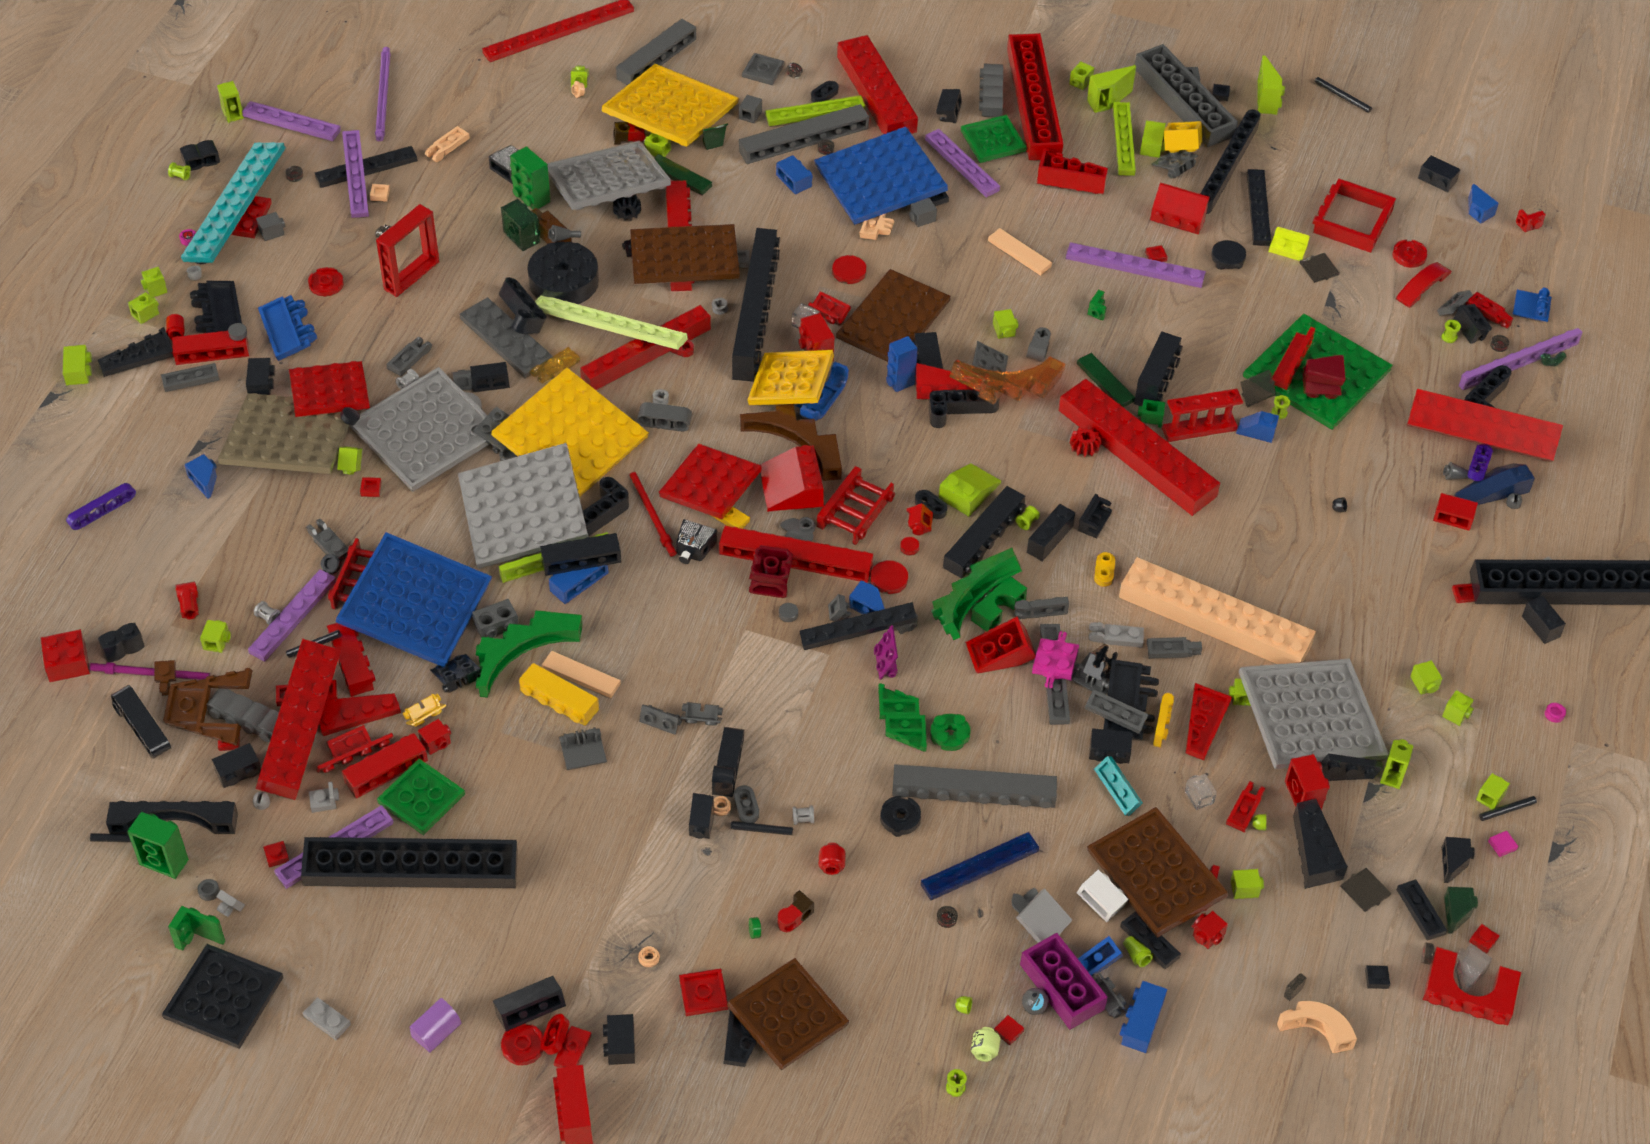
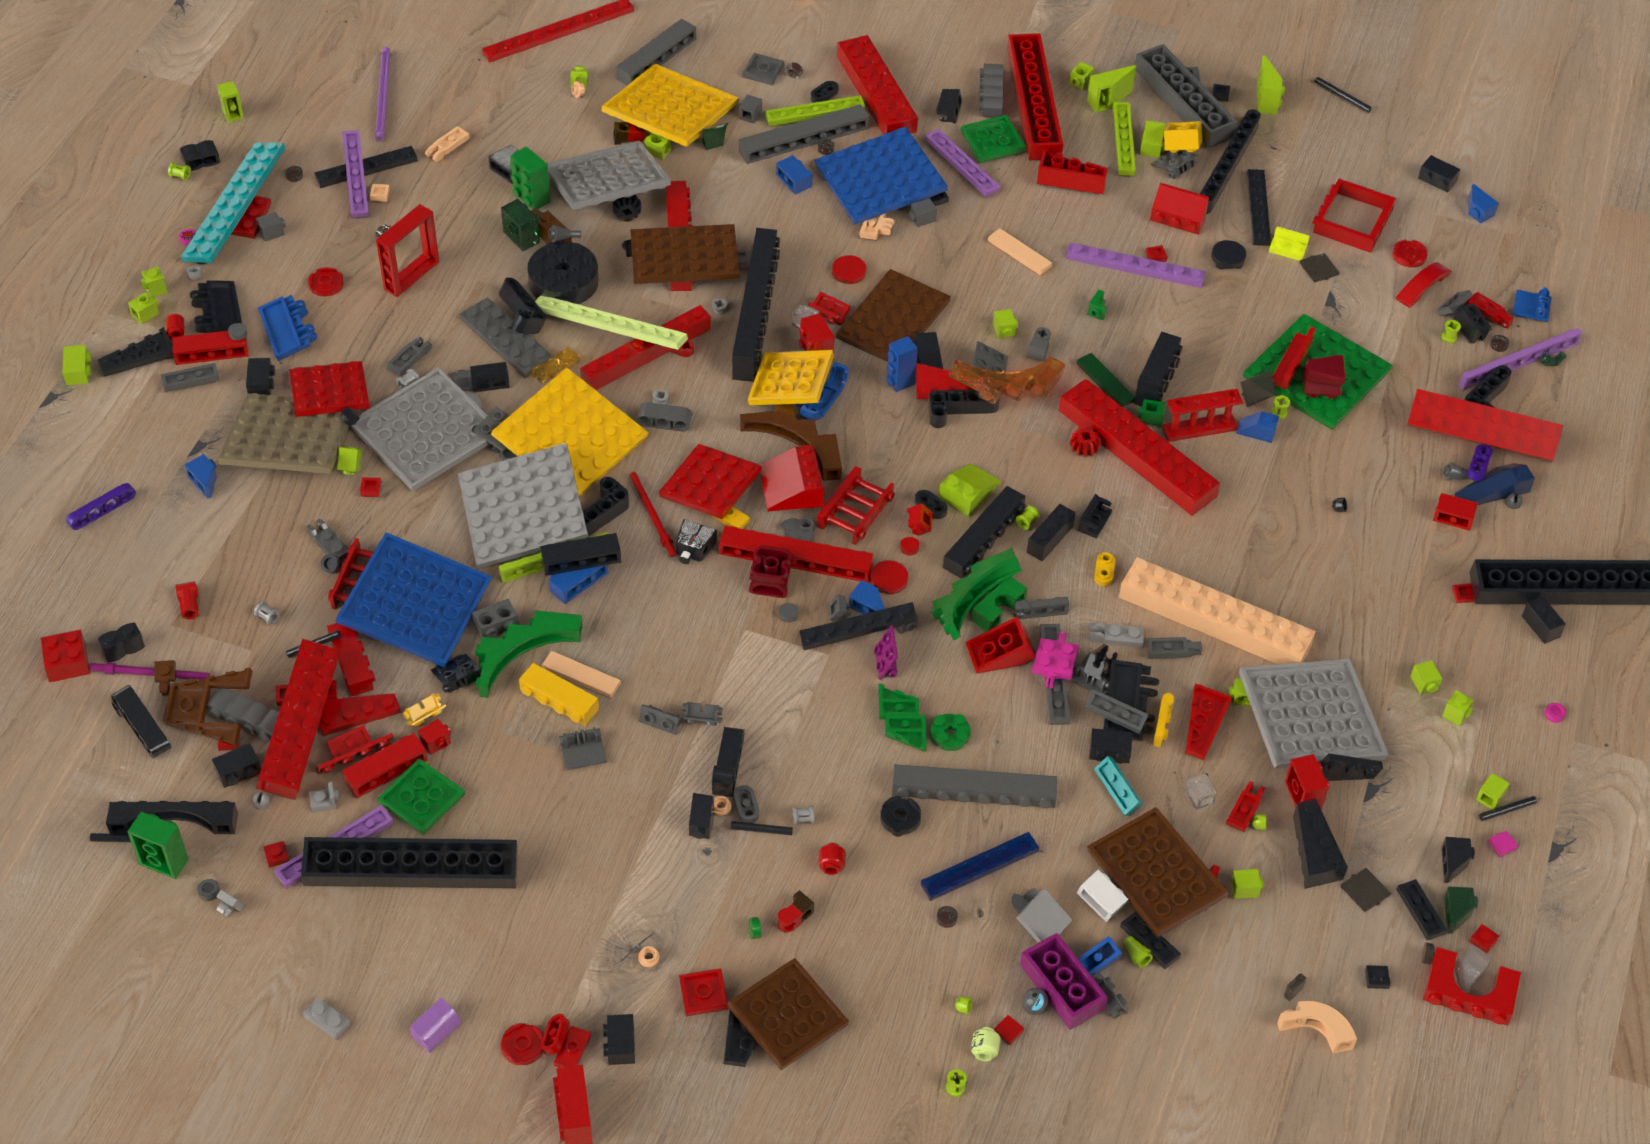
black plate [162,944,284,1049] -> none
green bracket [168,906,225,951] -> none
lime brick [200,620,231,653] -> none
medium lavender plate [242,101,341,141] -> none
medium lavender plate [248,569,336,662] -> none
black brick [493,976,566,1031] -> none
dark green tile [654,154,712,195] -> none
blue brick [1119,981,1167,1053] -> none
red brick [1191,910,1228,949] -> none
lime torso [1380,739,1413,790] -> none
red bracket [1516,209,1546,232] -> none

